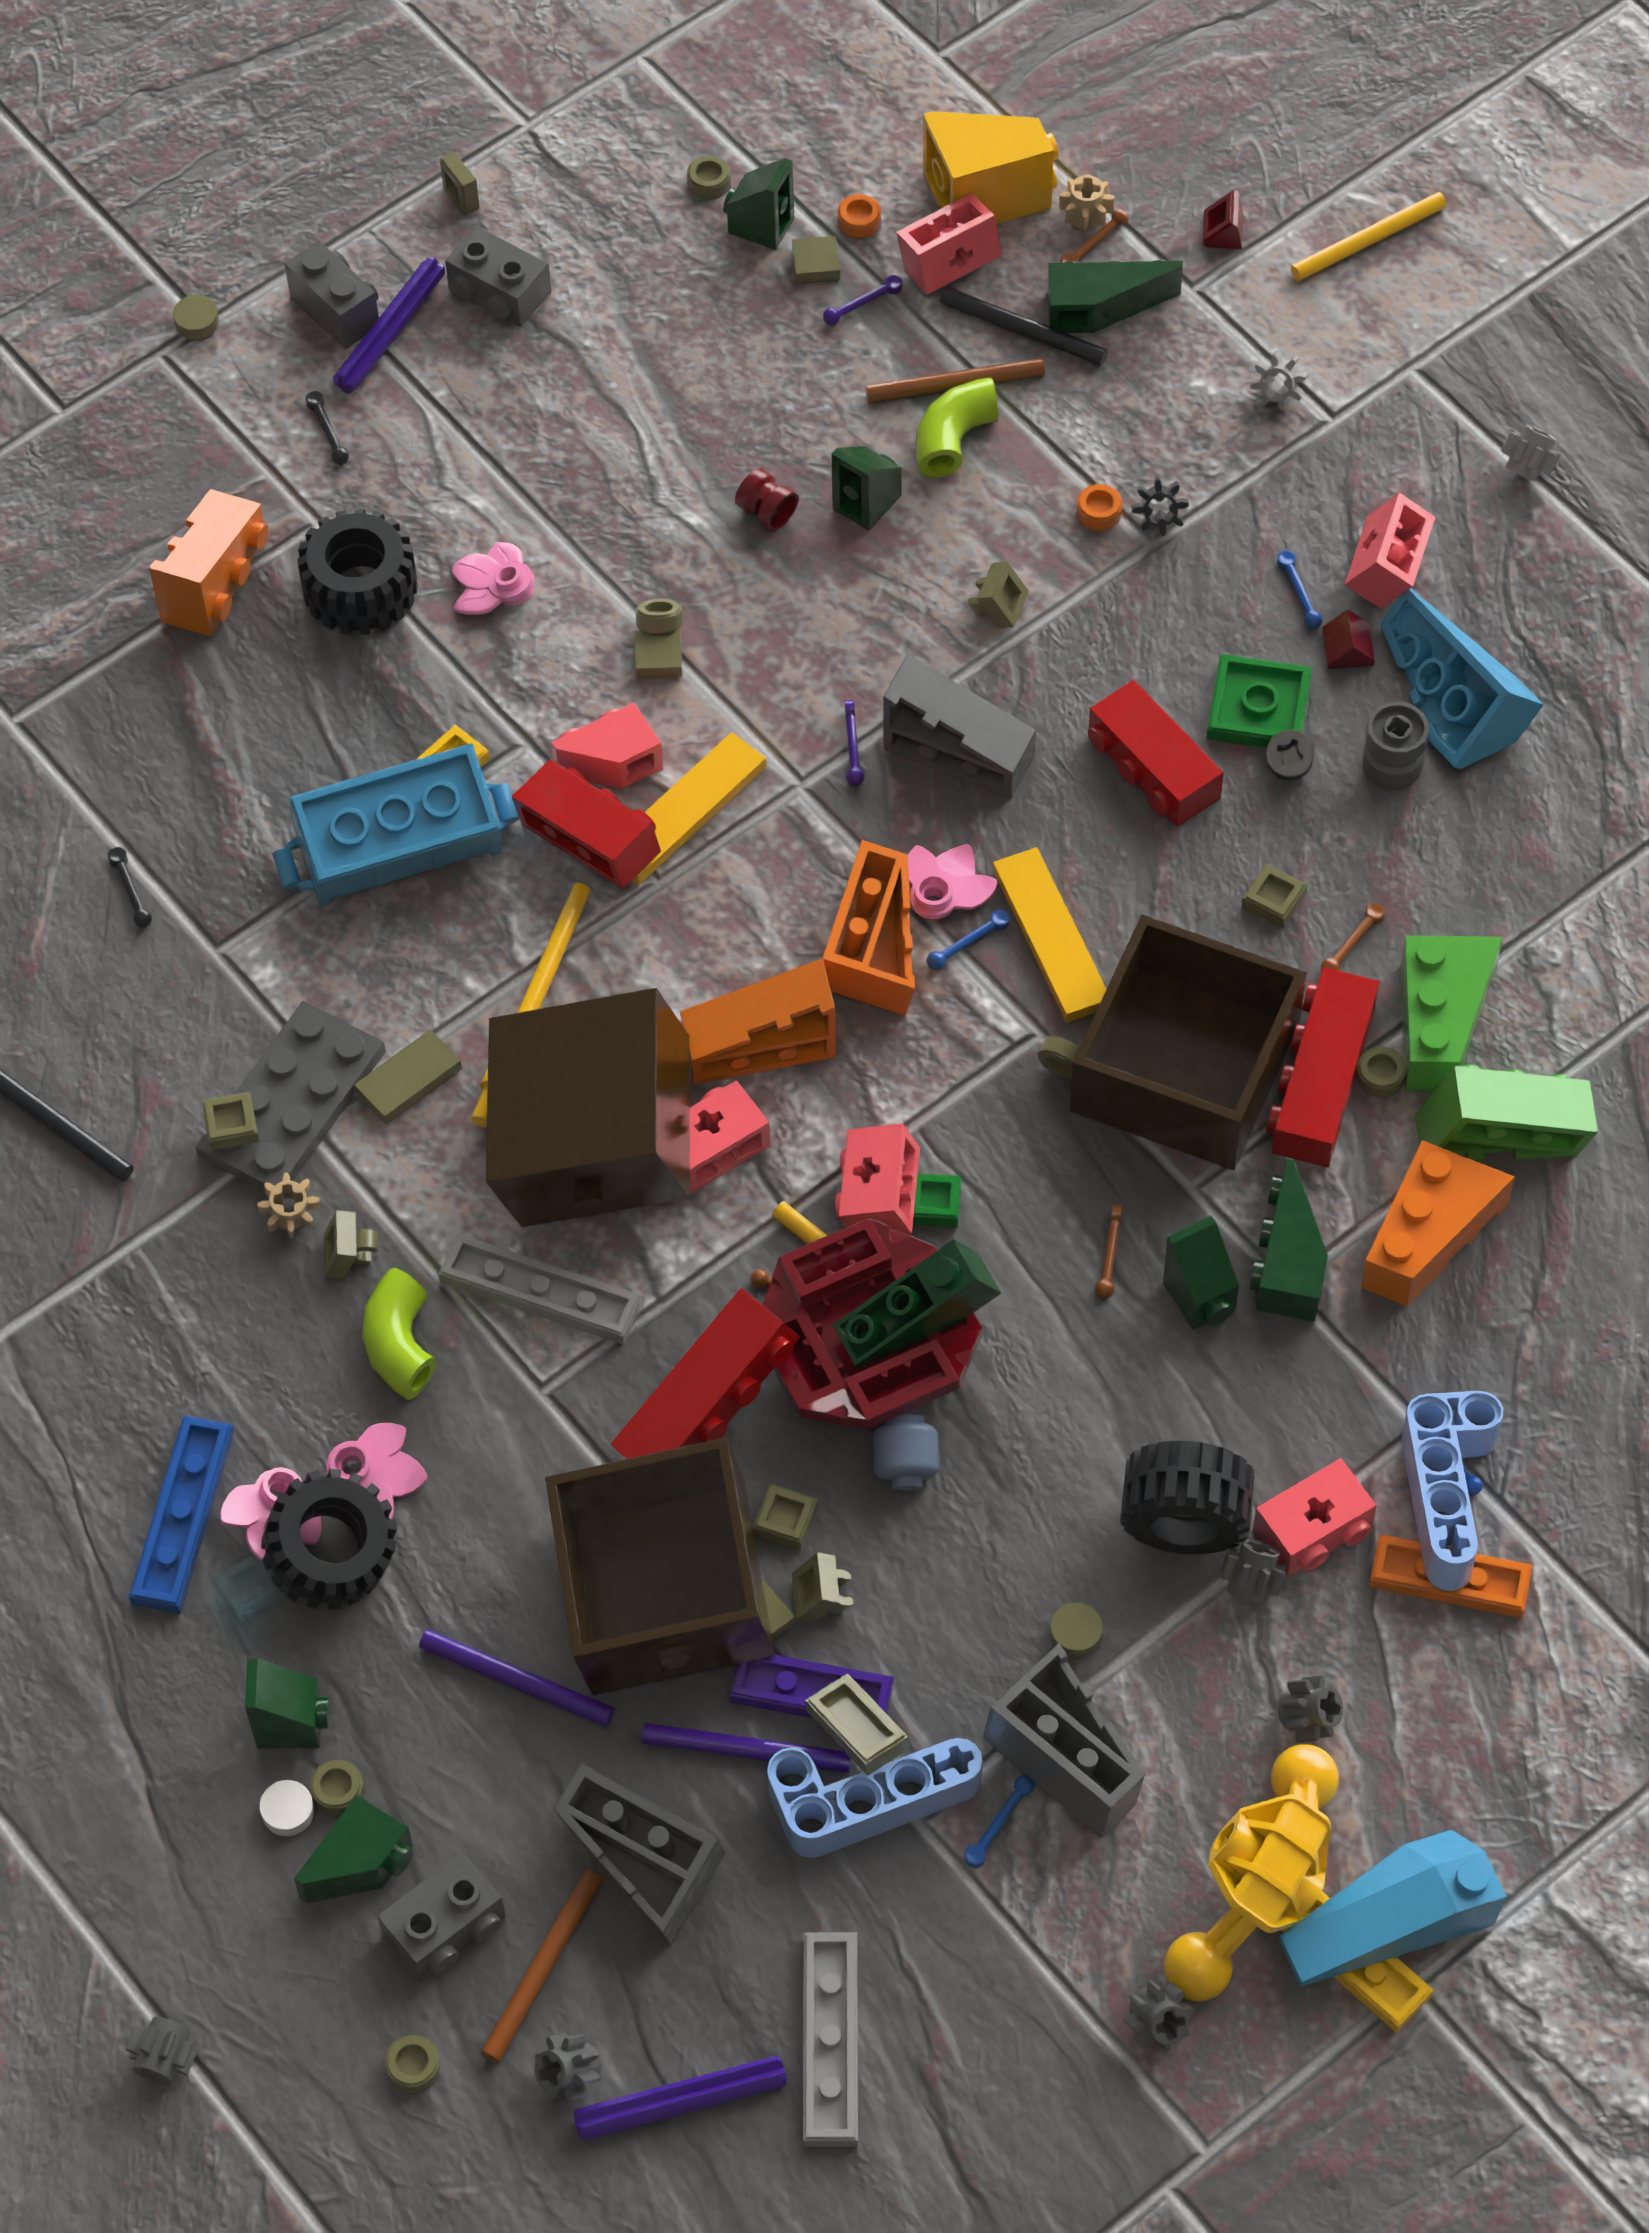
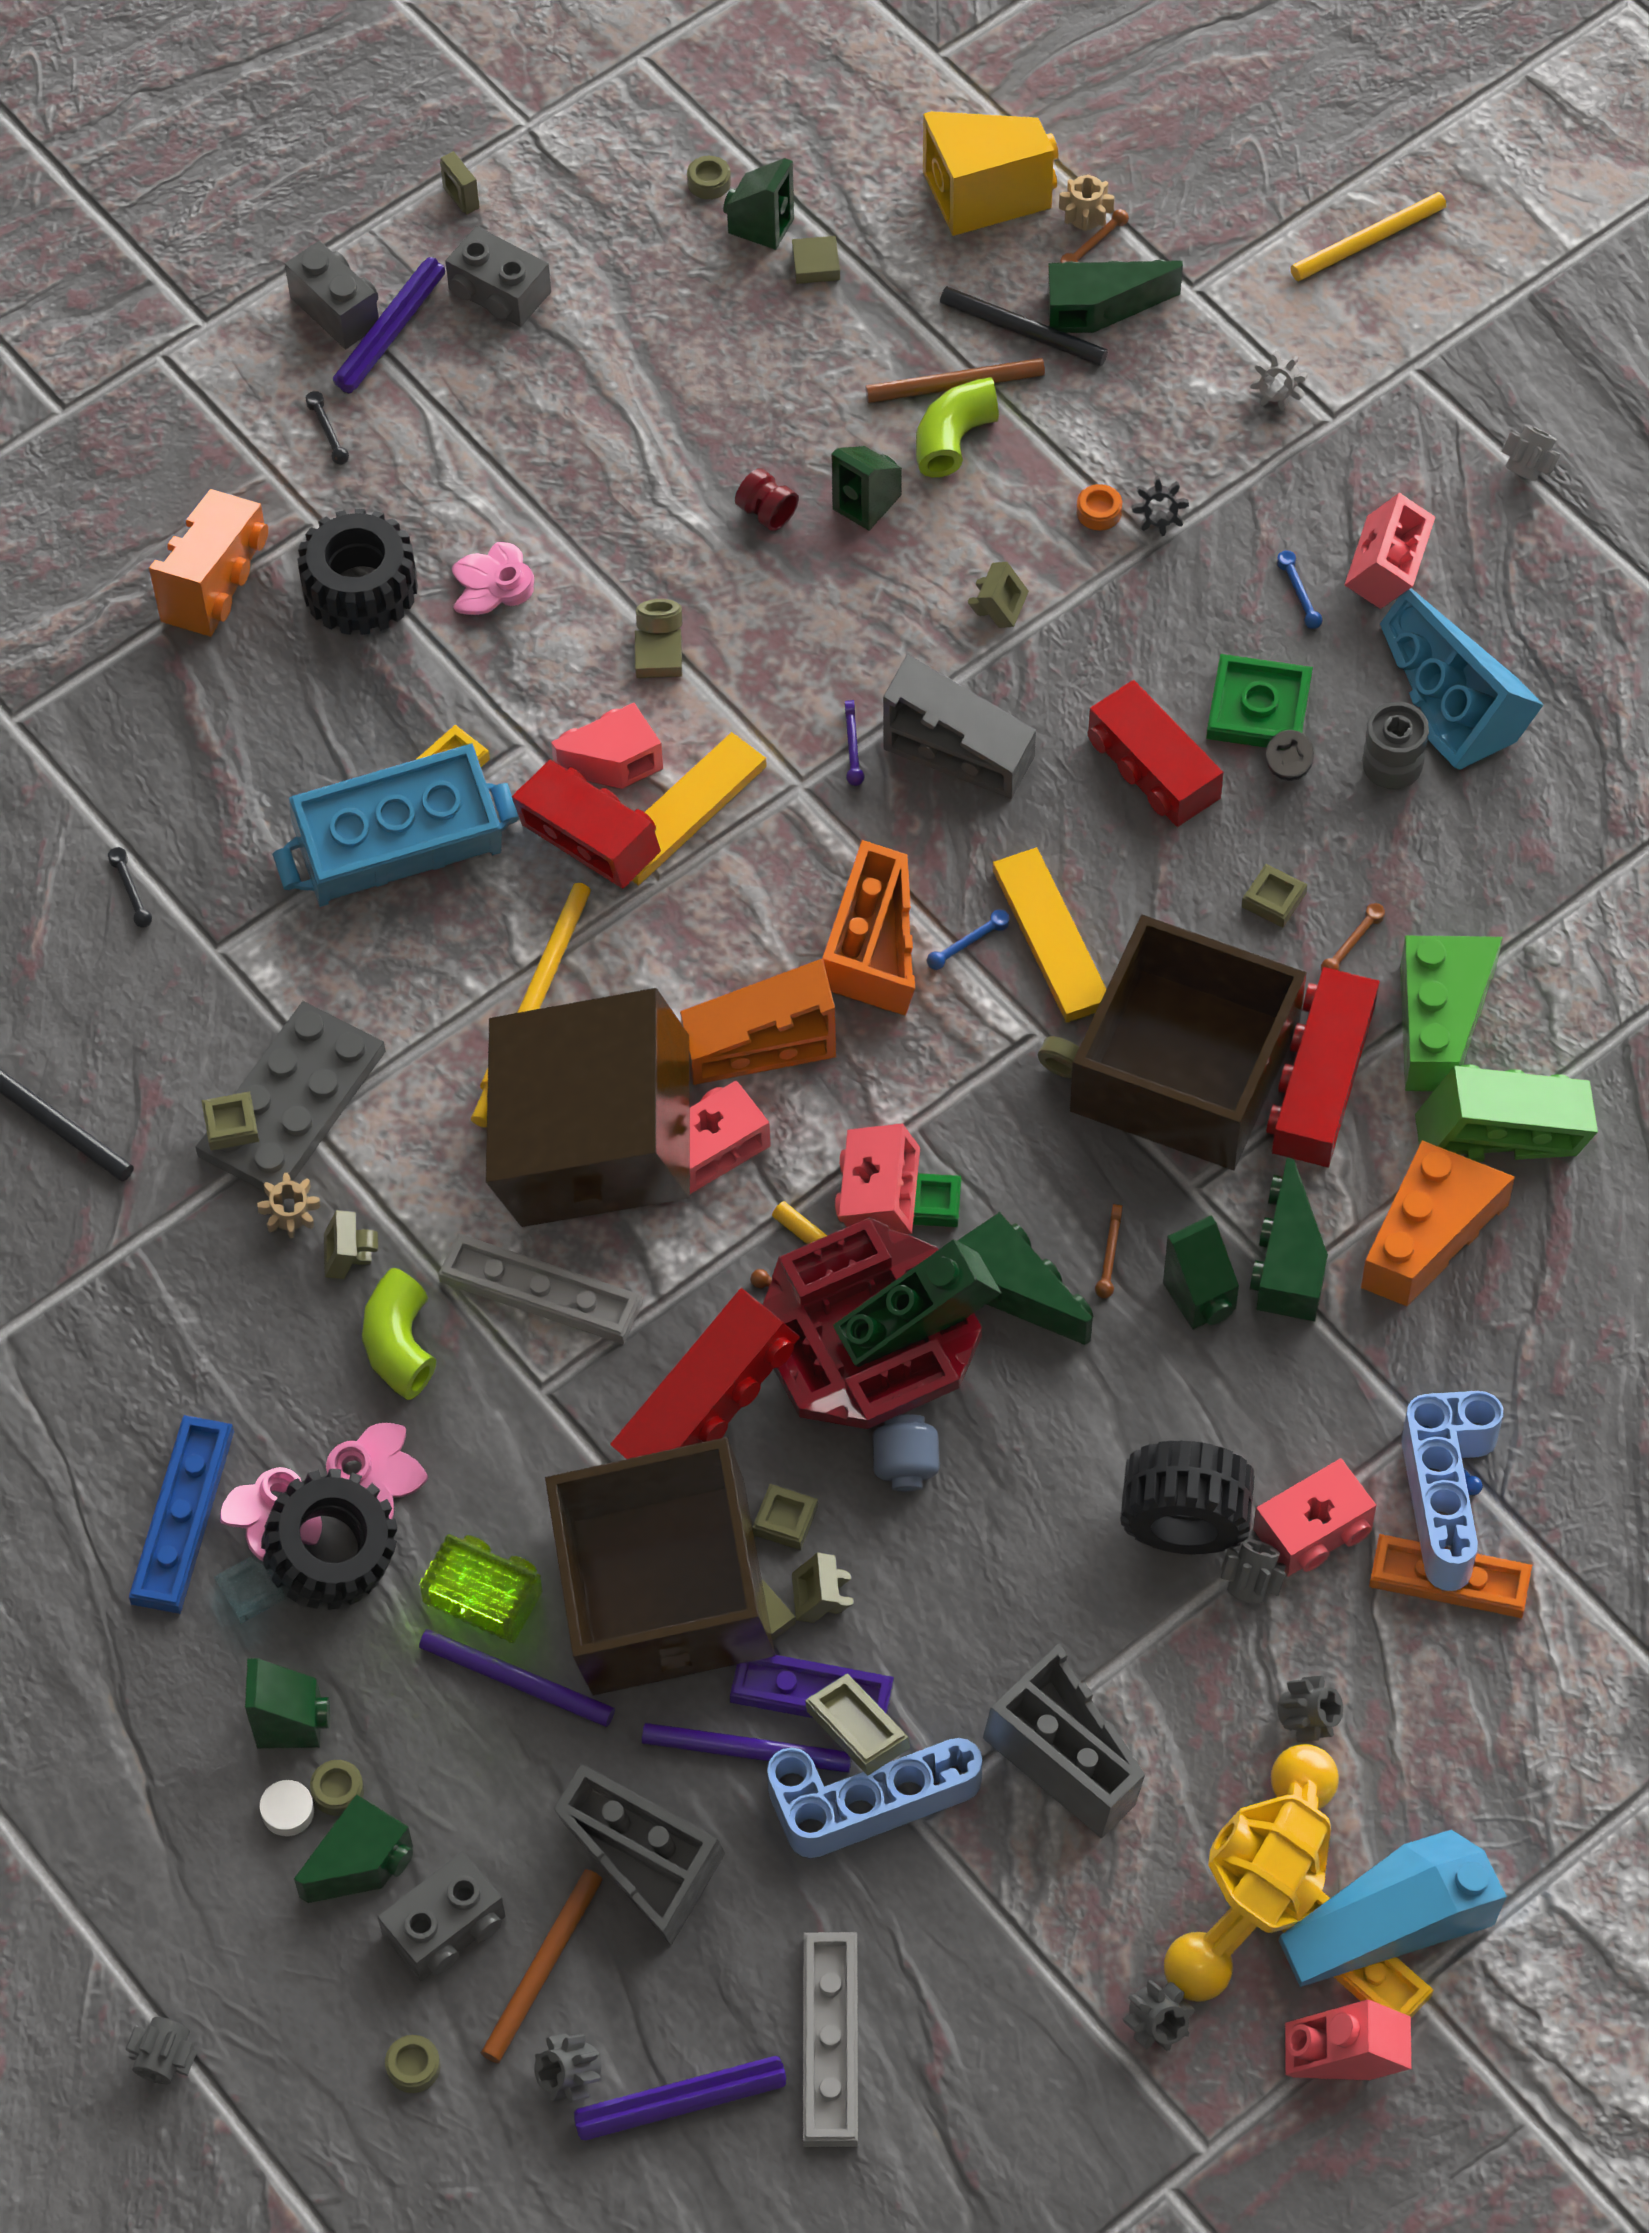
olive tile [173,295,219,340] -> none
olive tile [354,1029,462,1125] -> none
dark purple hinge [823,275,903,325] -> none
orange tile [837,194,881,238] -> none
coral brick [896,193,1002,295] -> none
bright pink plate [908,844,997,919] -> none
blue hinge [965,1775,1035,1868] -> none
olive tile [1050,1603,1103,1658] -> none
dark red slope [1203,190,1243,249] -> none
dark red slope [1322,609,1375,669] -> none
olive tile [1356,1047,1406,1097] -> none
none -> clear neon green brick [419,1534,543,1643]
none -> dark green slope [957,1212,1094,1345]
none -> coral slope [1285,1999,1412,2080]

